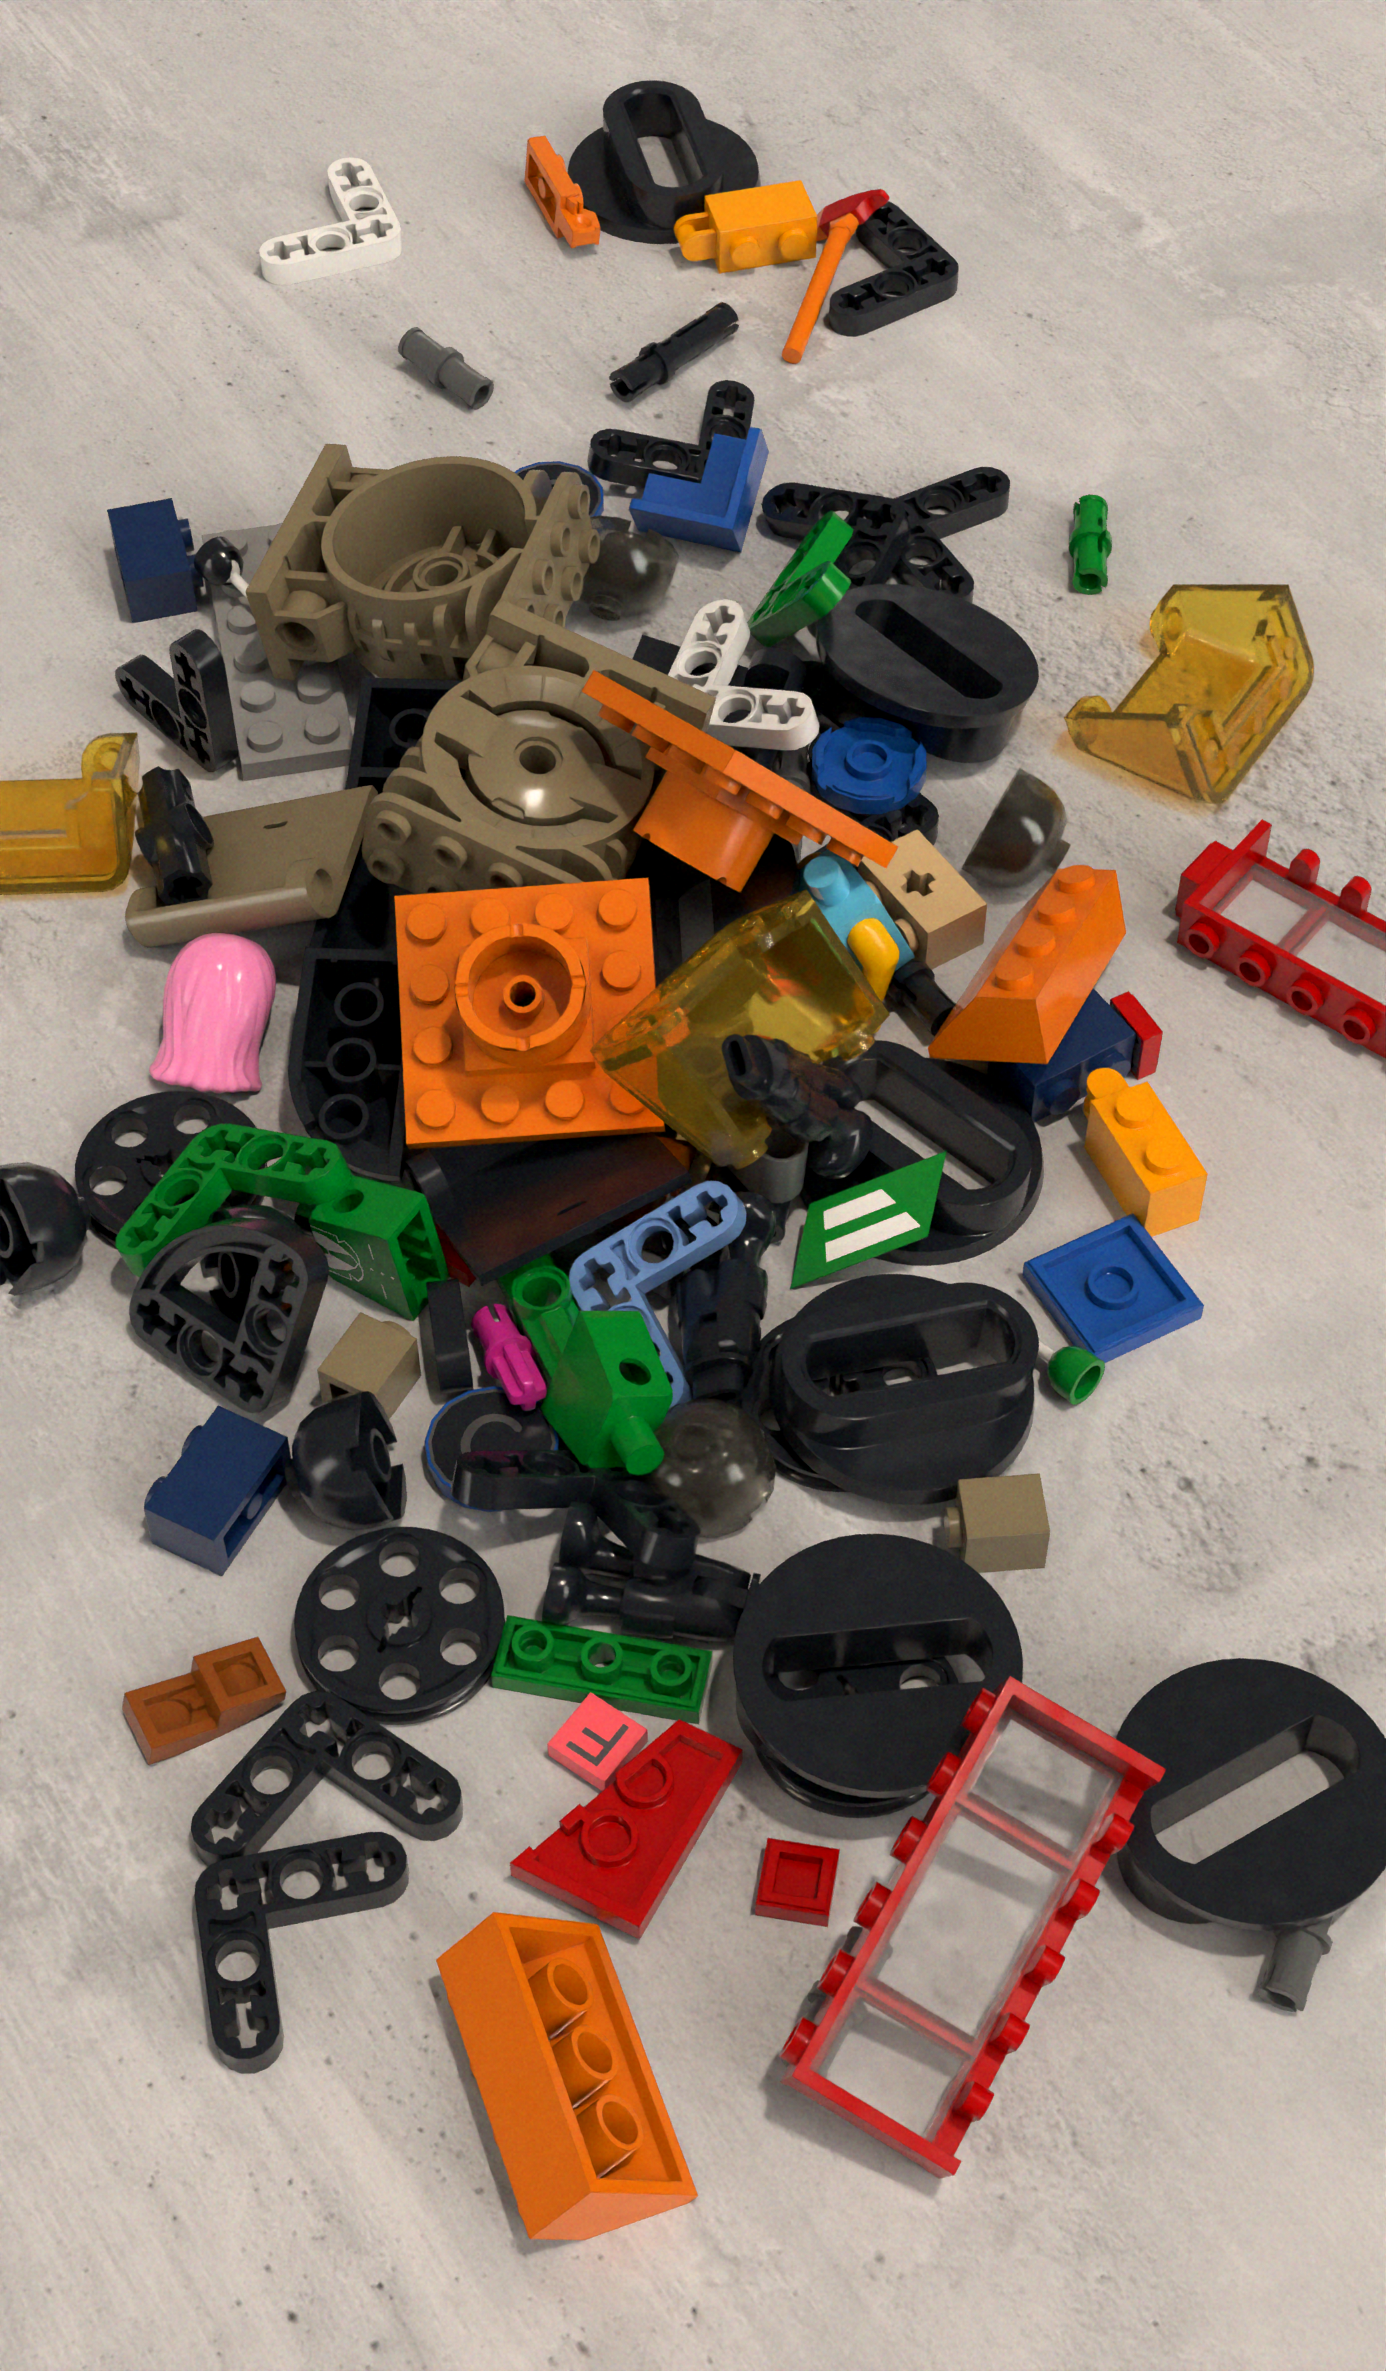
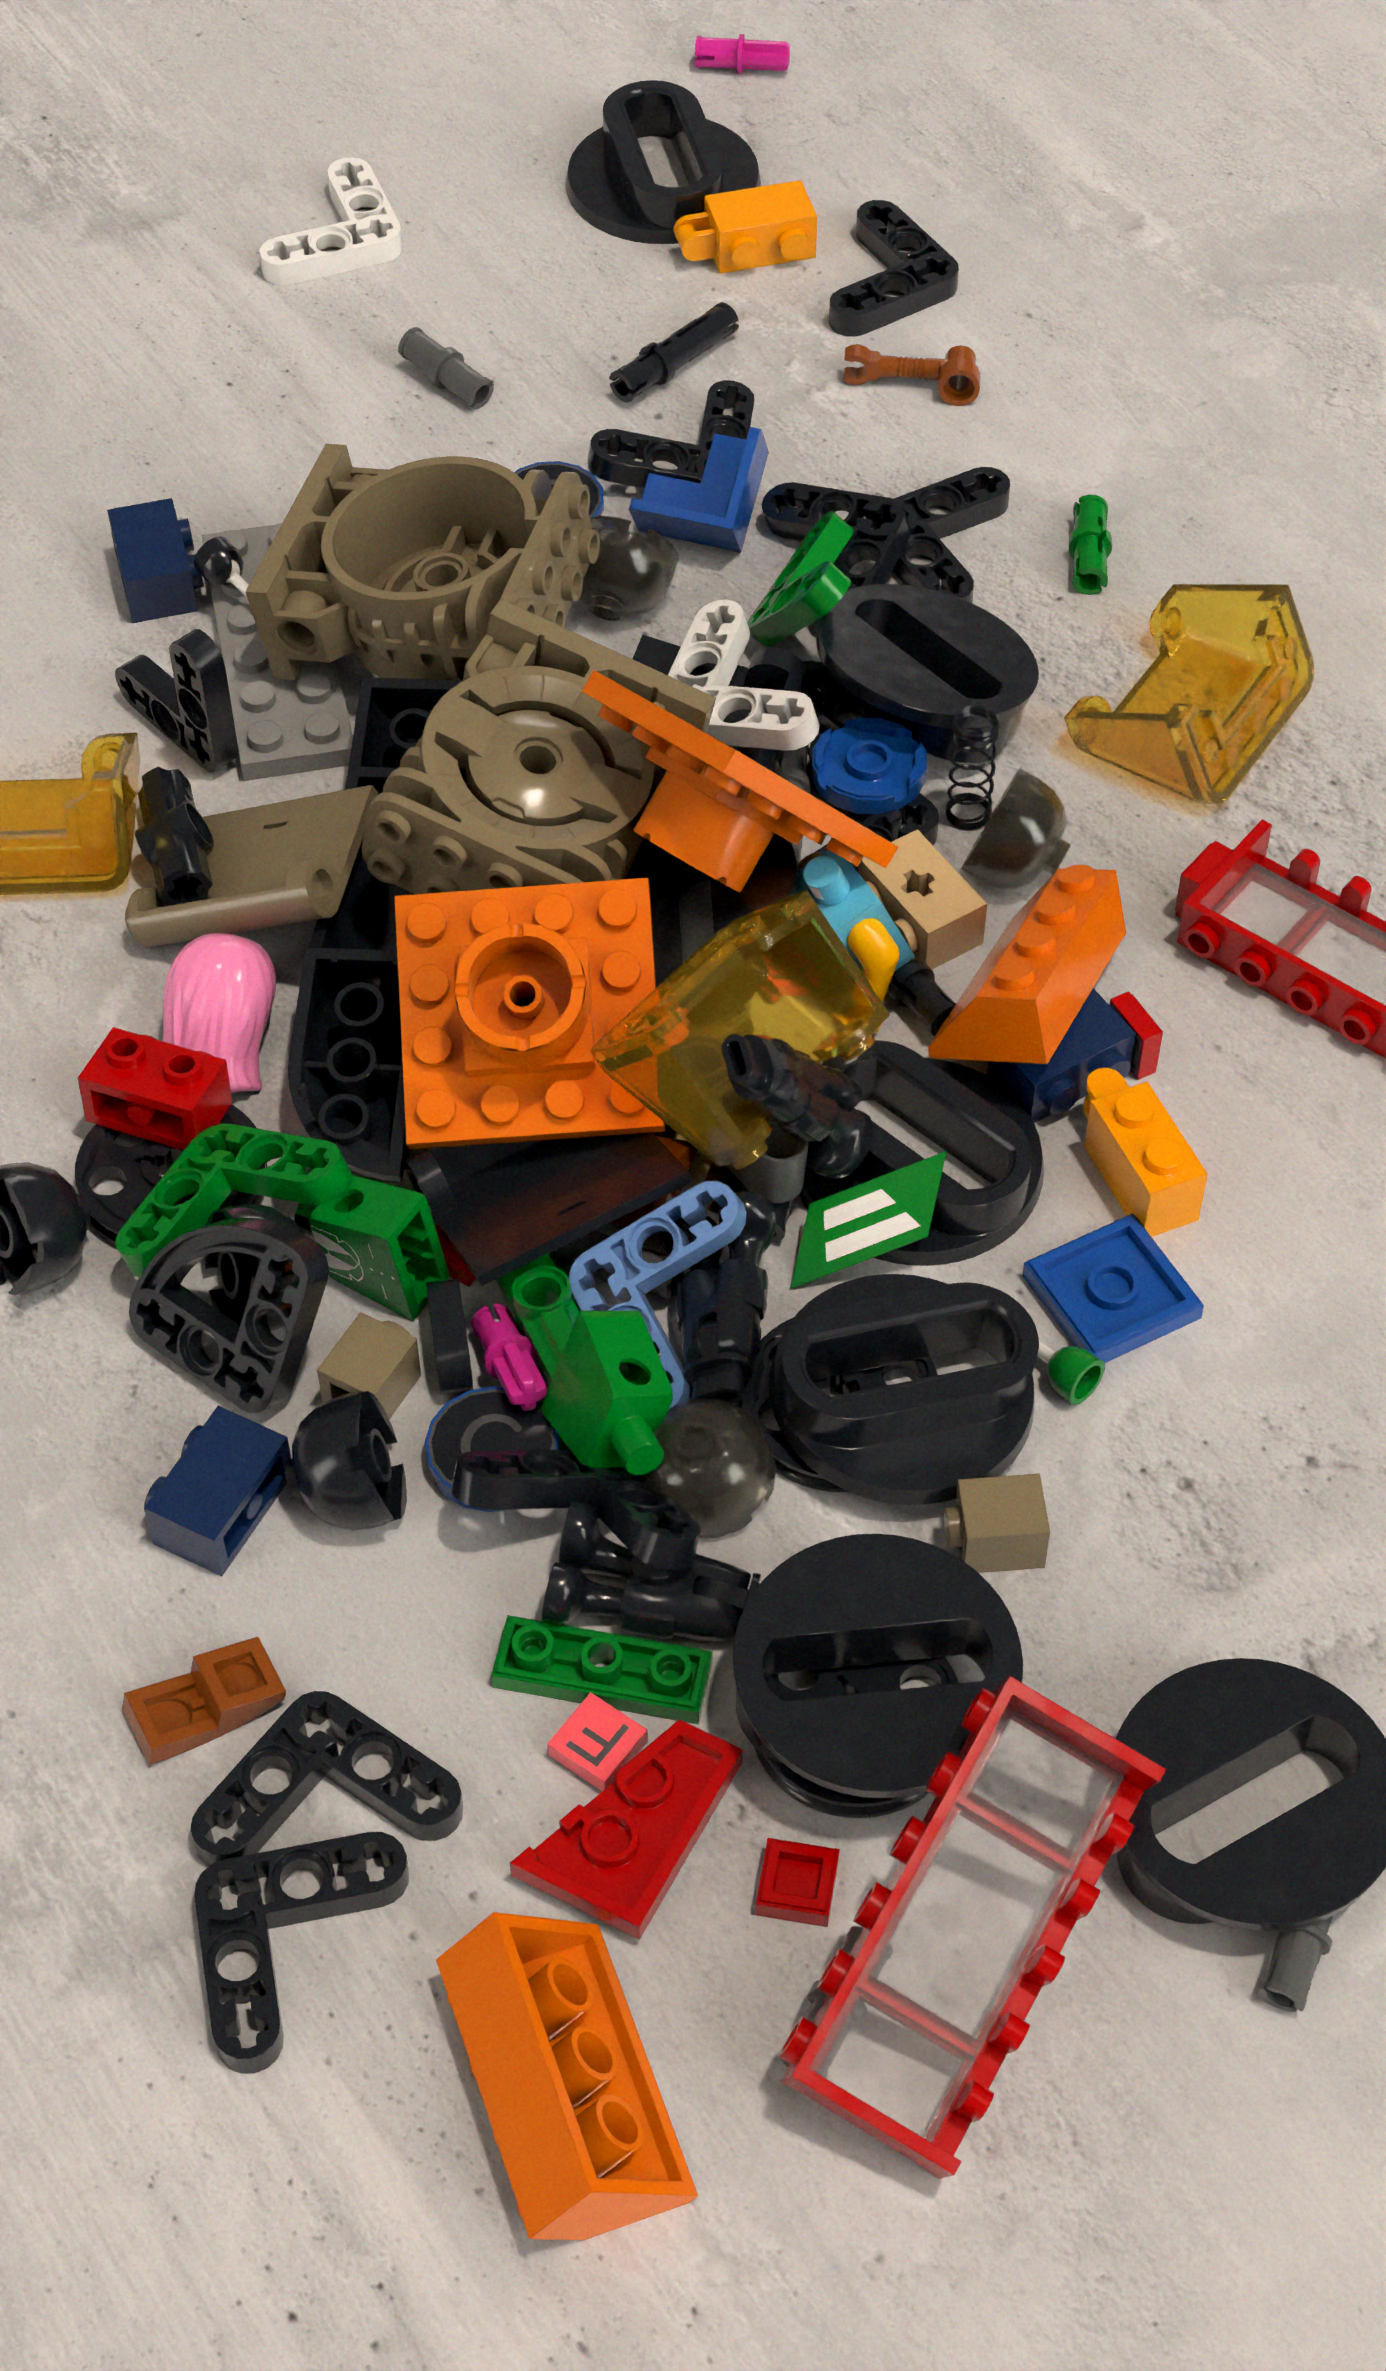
black wedge [294,1527,505,1725] -> none
orange hinge [524,136,601,248] -> none
orange piece [782,189,890,364] -> none
none -> red brick [77,1027,232,1150]
none -> dark pink axle [695,34,790,74]
none -> dark orange brick [843,344,980,406]
none -> black piece [945,705,1000,830]

